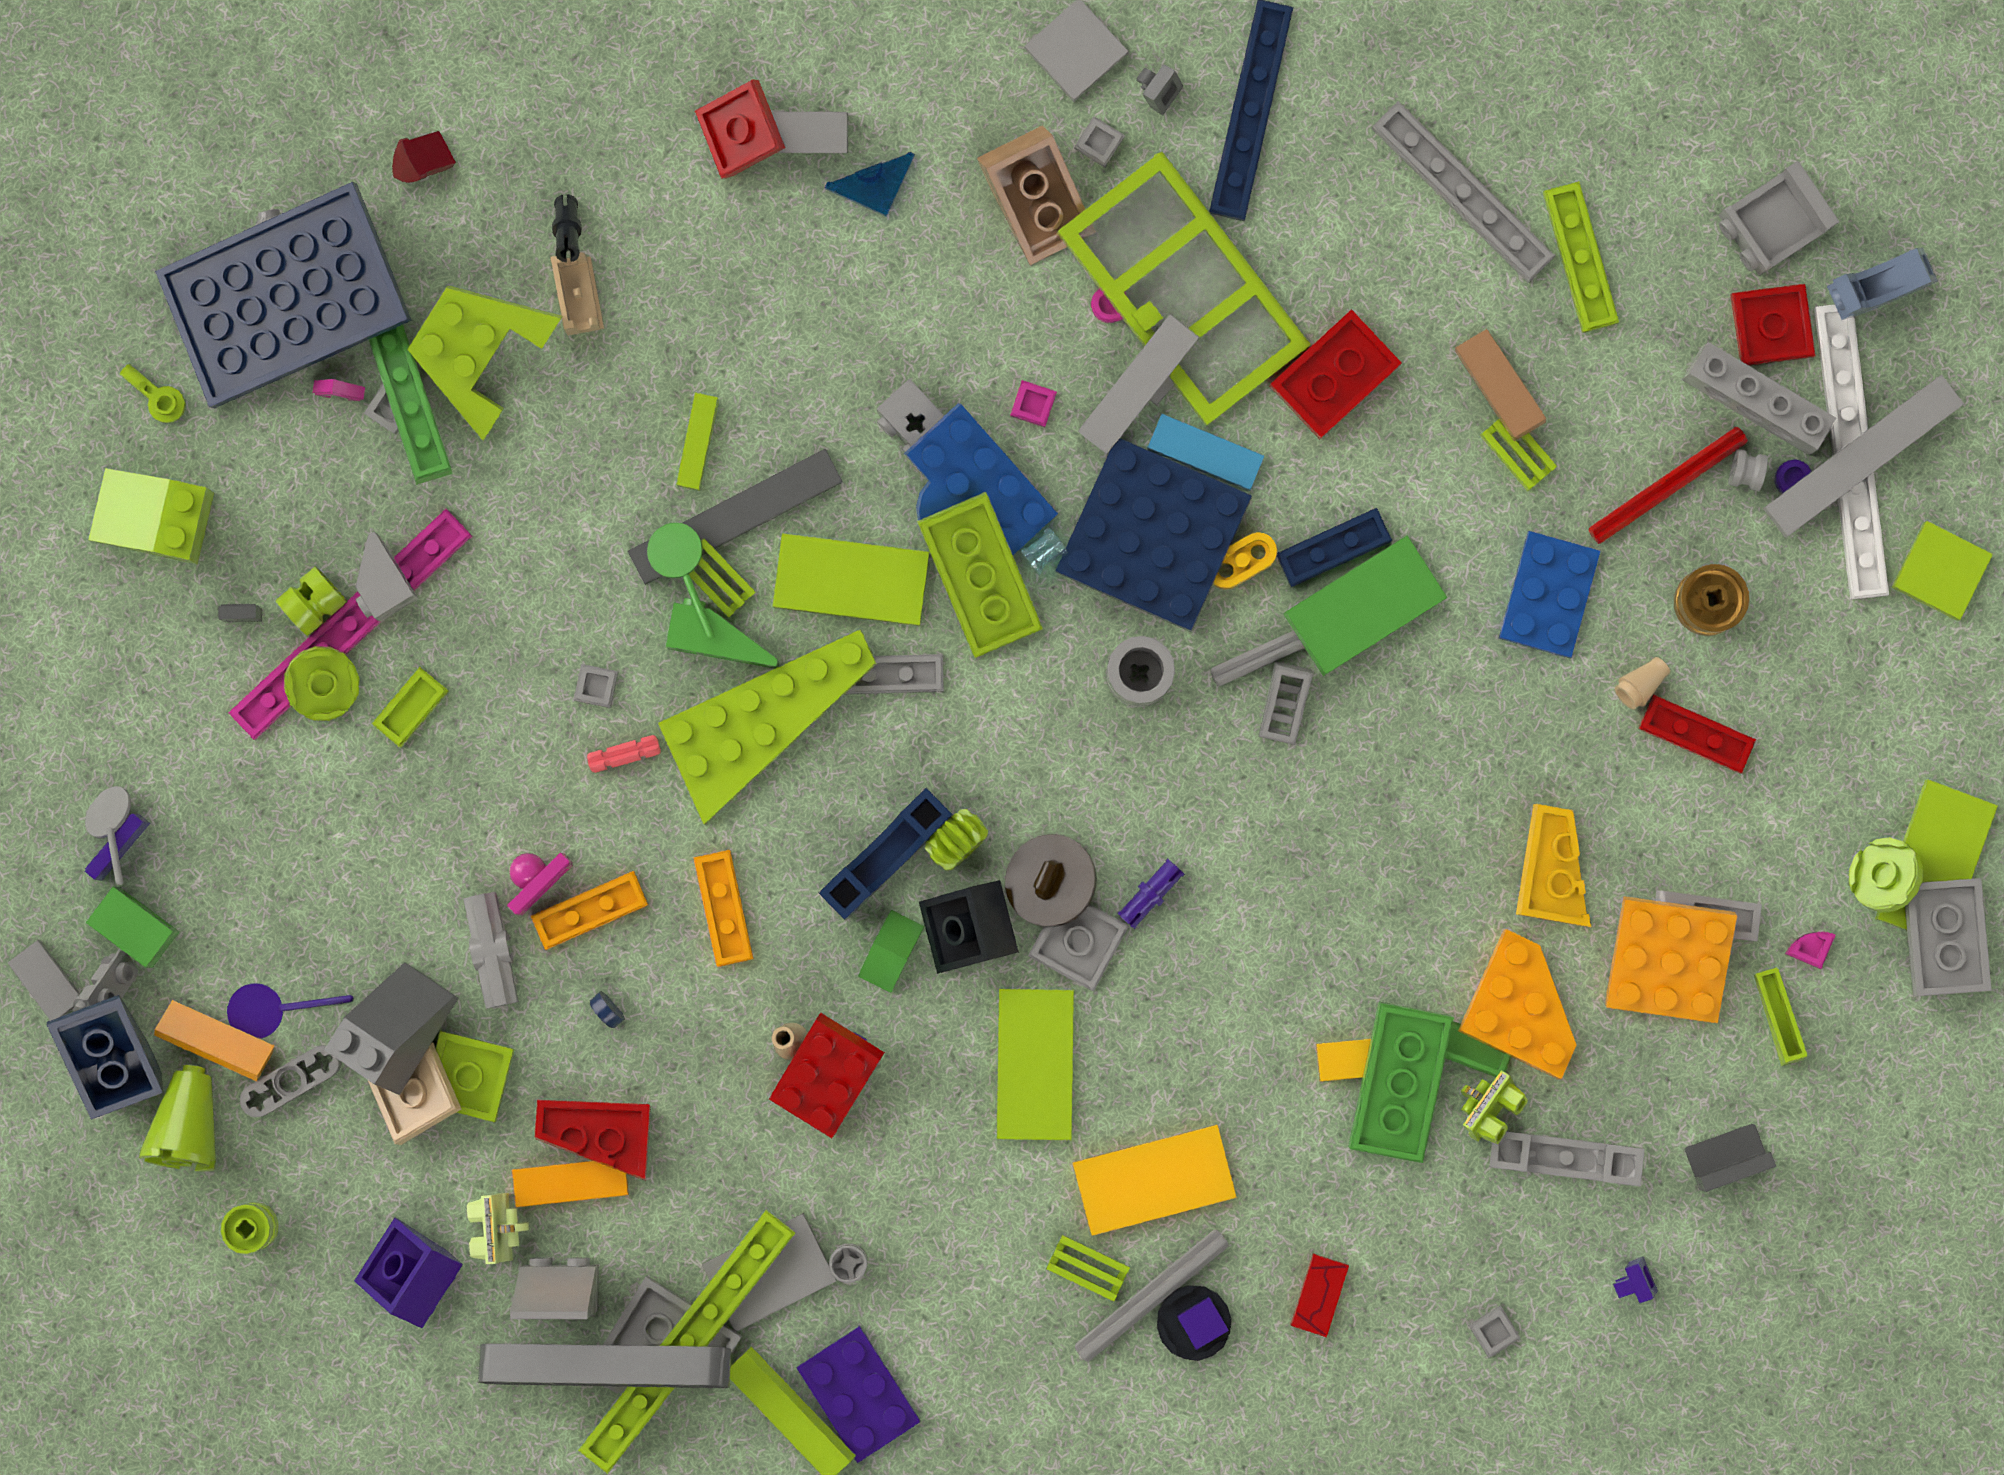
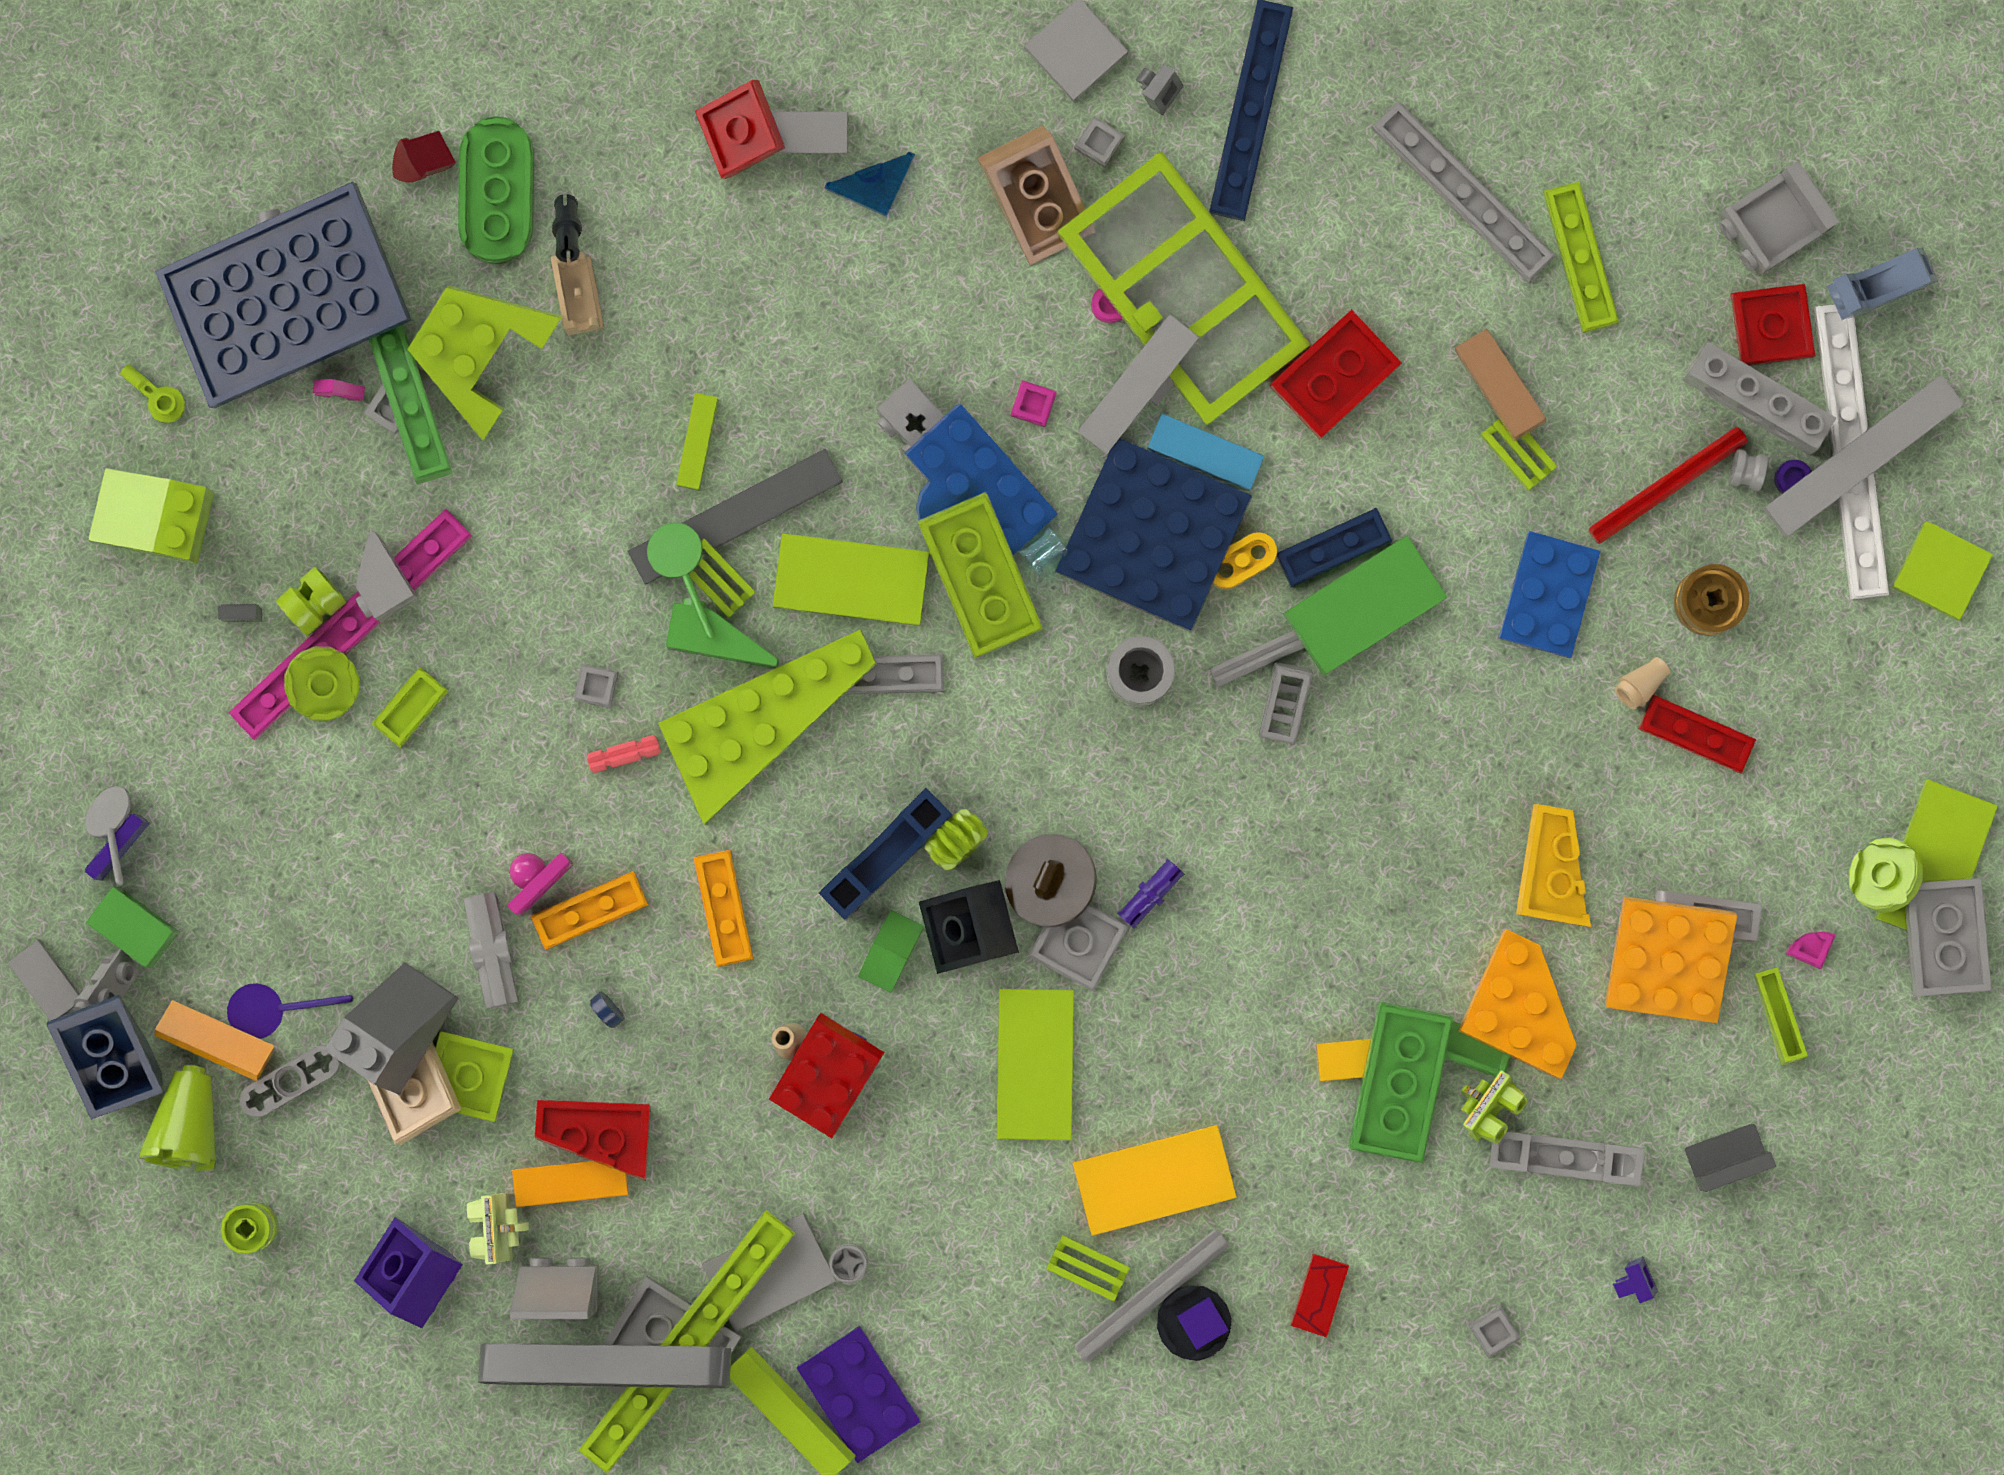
none -> bright green tile [458,116,534,264]

